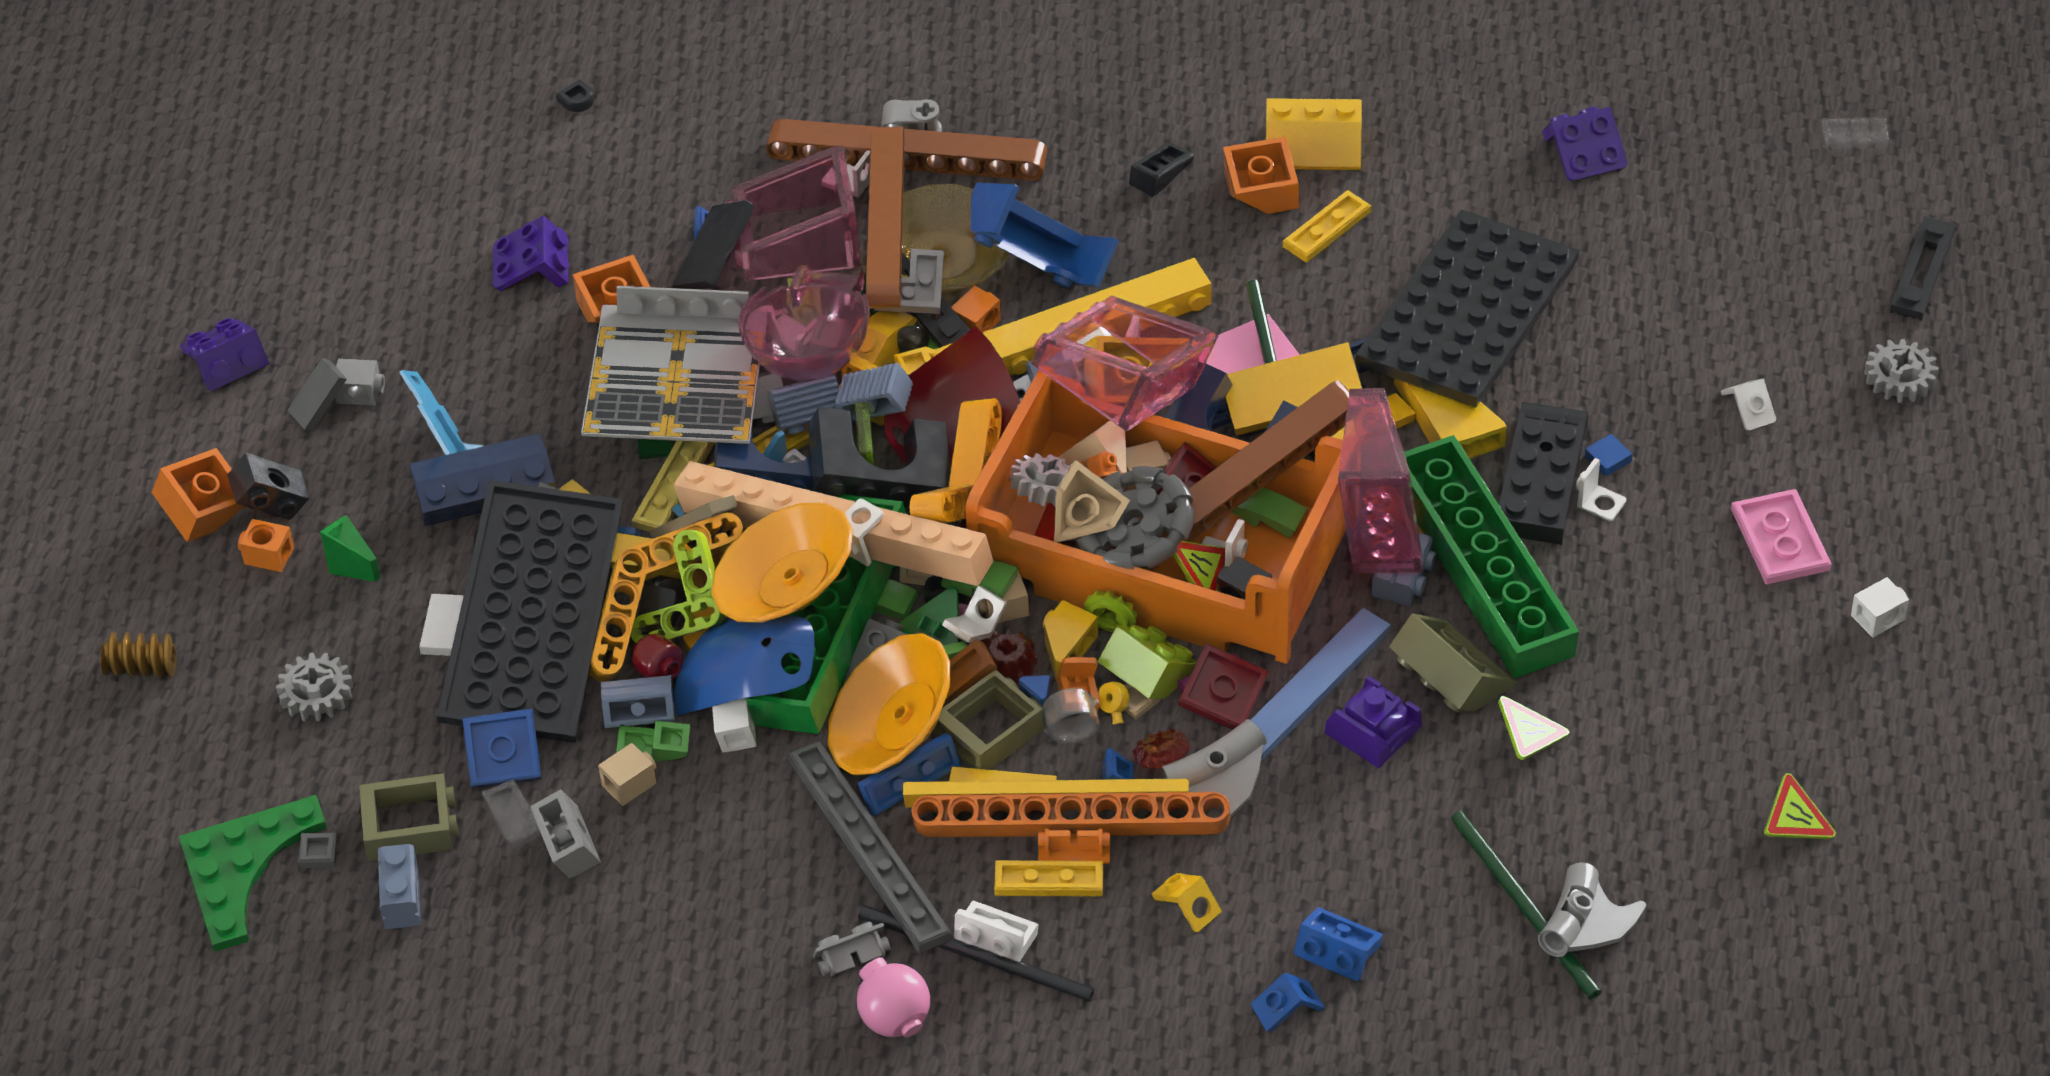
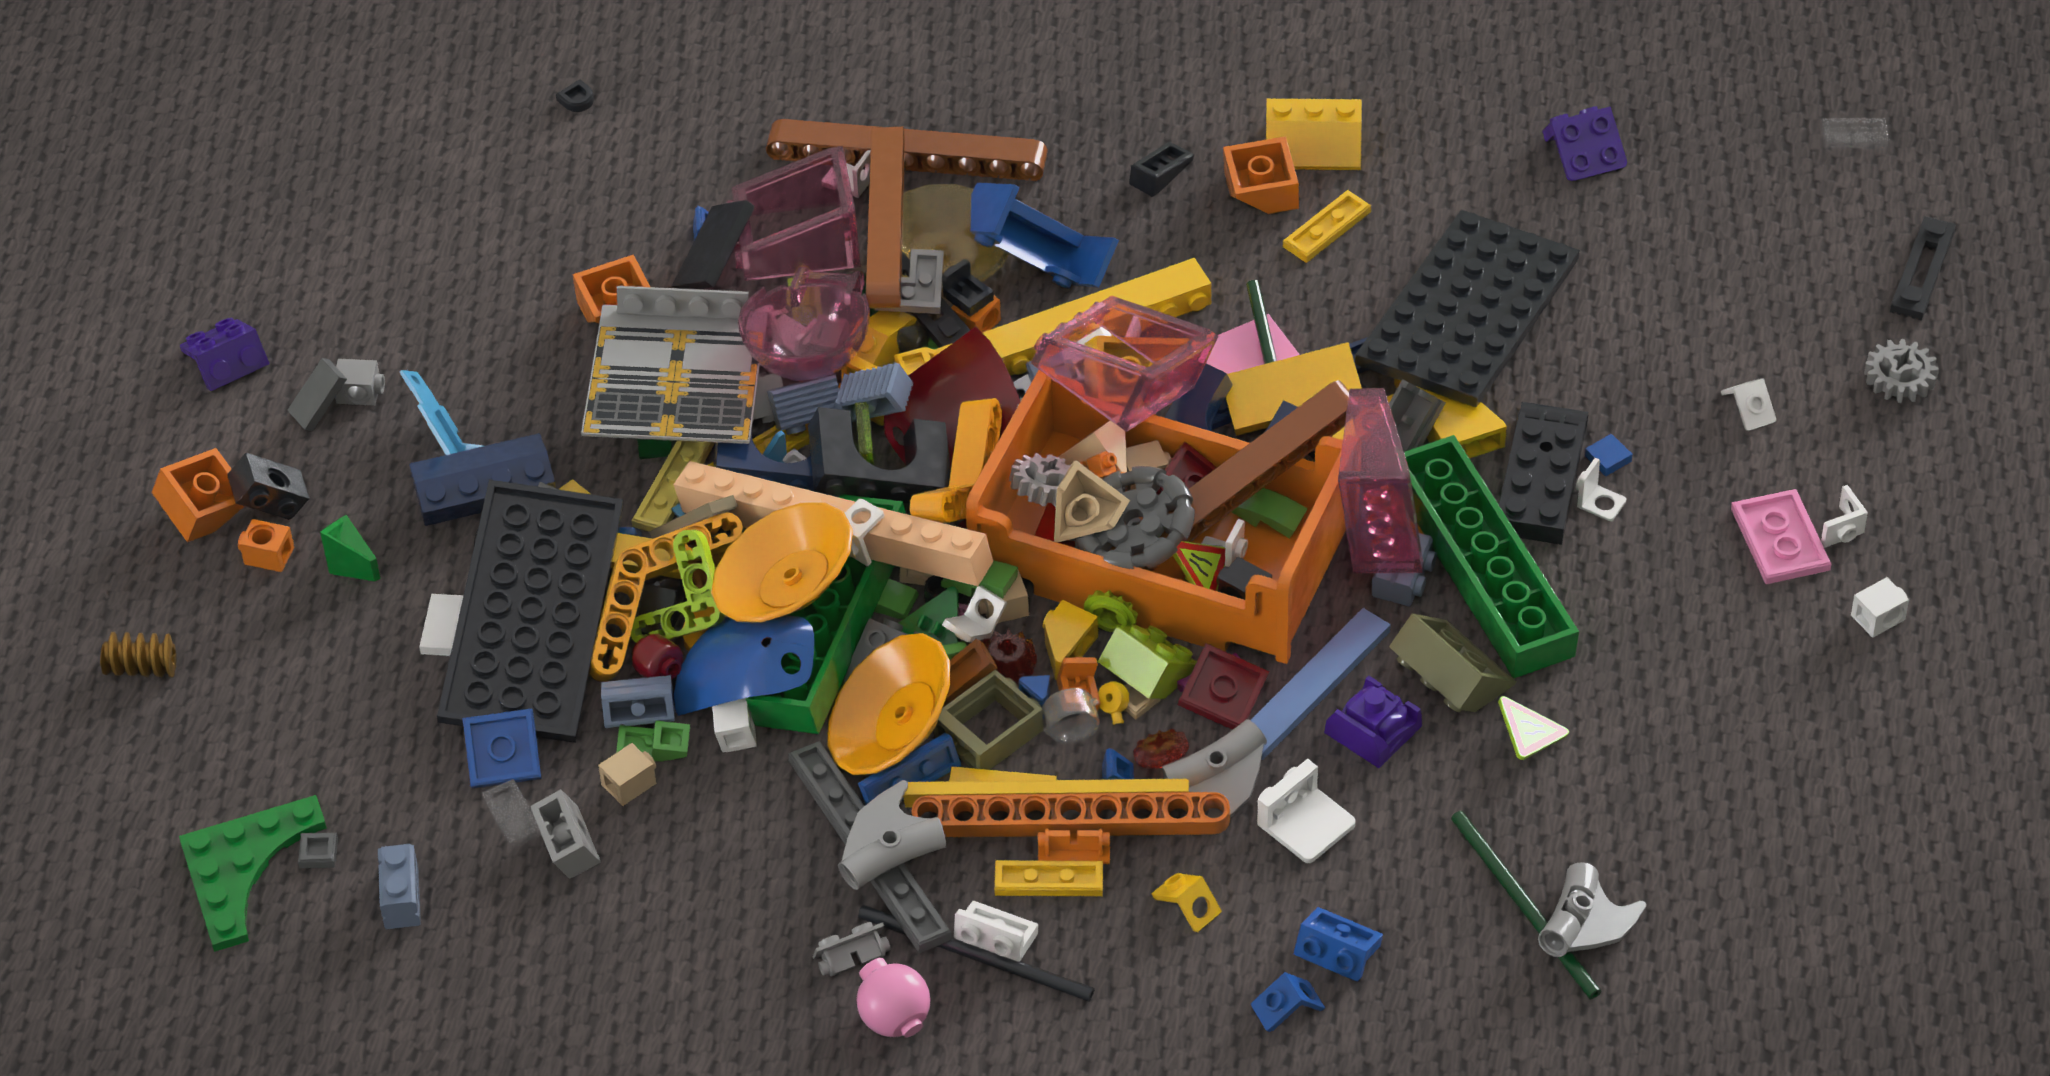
light grey gear [276,653,354,721] -> none
olive window [359,773,459,861] -> none
dark purple bracket [493,215,569,291] -> none
light grey piece [881,99,942,132] -> none
piece [1764,773,1836,839] -> none
none -> light grey pin [838,780,946,890]
none -> black bracket [942,258,994,317]
none -> white bracket [1257,759,1356,863]
none -> dark grey hinge [1370,379,1446,454]
none -> white bracket [1821,485,1868,548]

